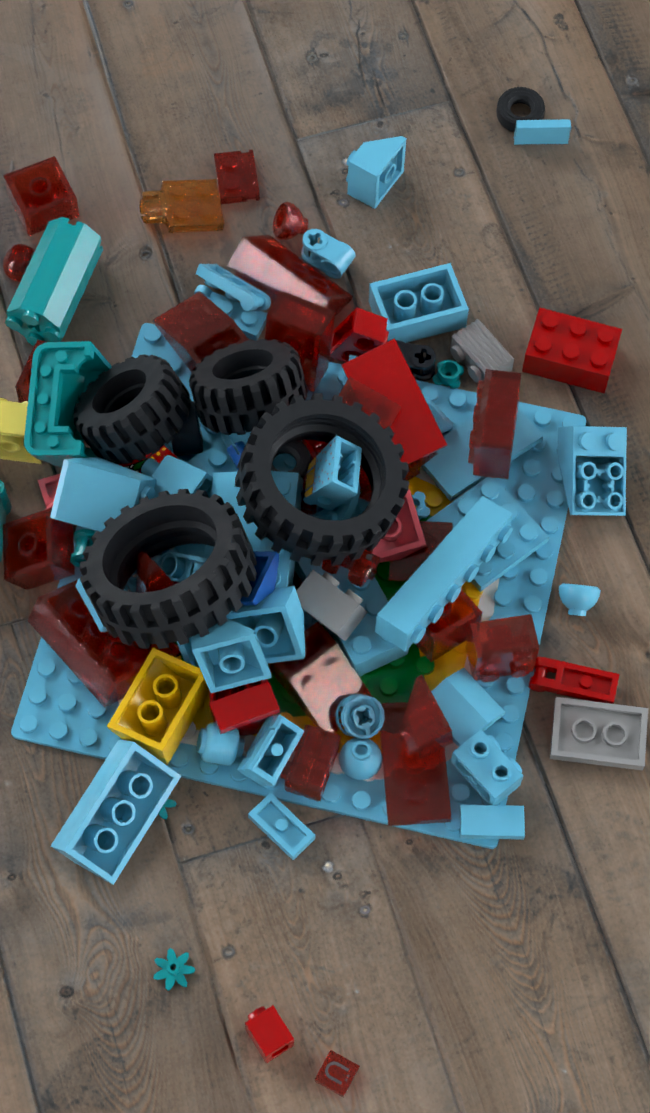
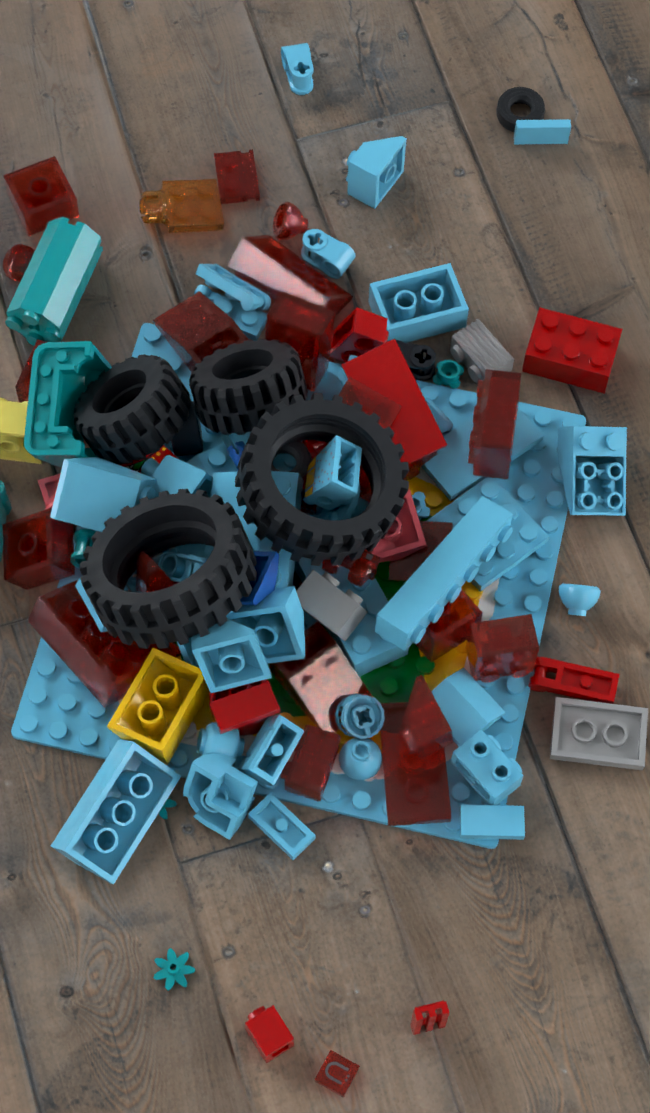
none -> medium azure brick [183,753,258,840]
none -> medium azure piece [281,43,314,95]
none -> red tile [410,1001,450,1035]

